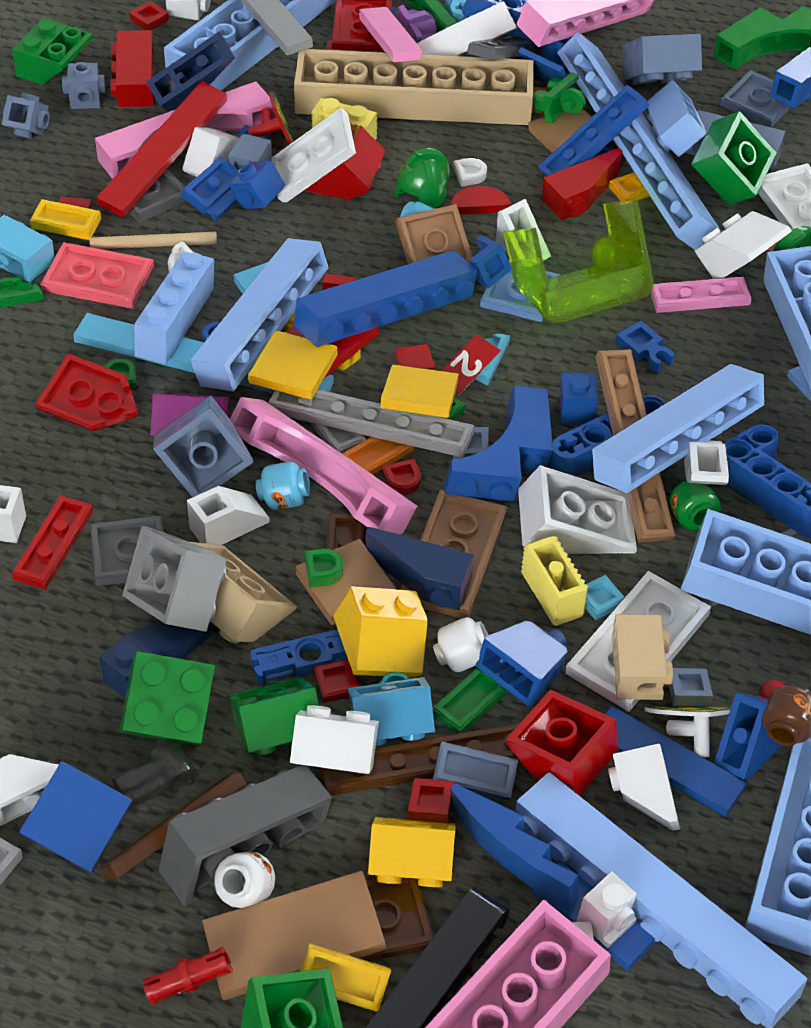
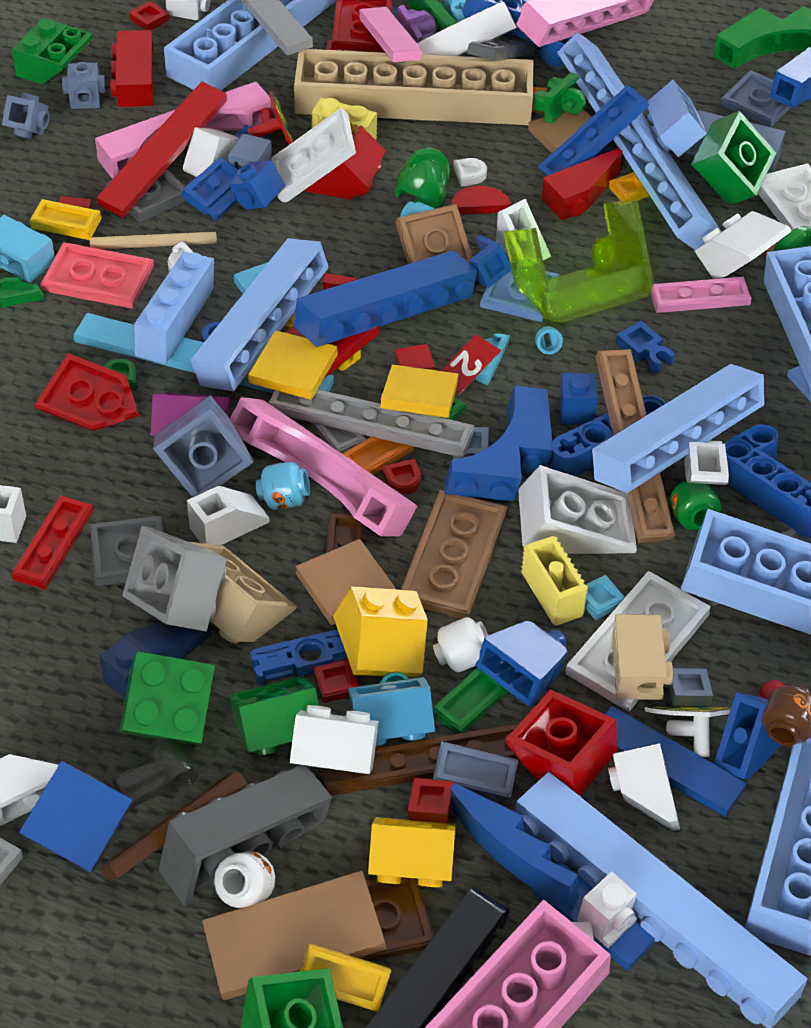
red pin [143,947,233,1005] -> none
dark blue slope [146,32,235,112] -> none
green tile [304,549,344,588] -> none
dark blue slope [366,527,474,610] -> none
blue piece [518,47,567,83] -> none
sand blue brick [623,34,702,85] -> none
none -> medium azure hinge [535,326,563,355]

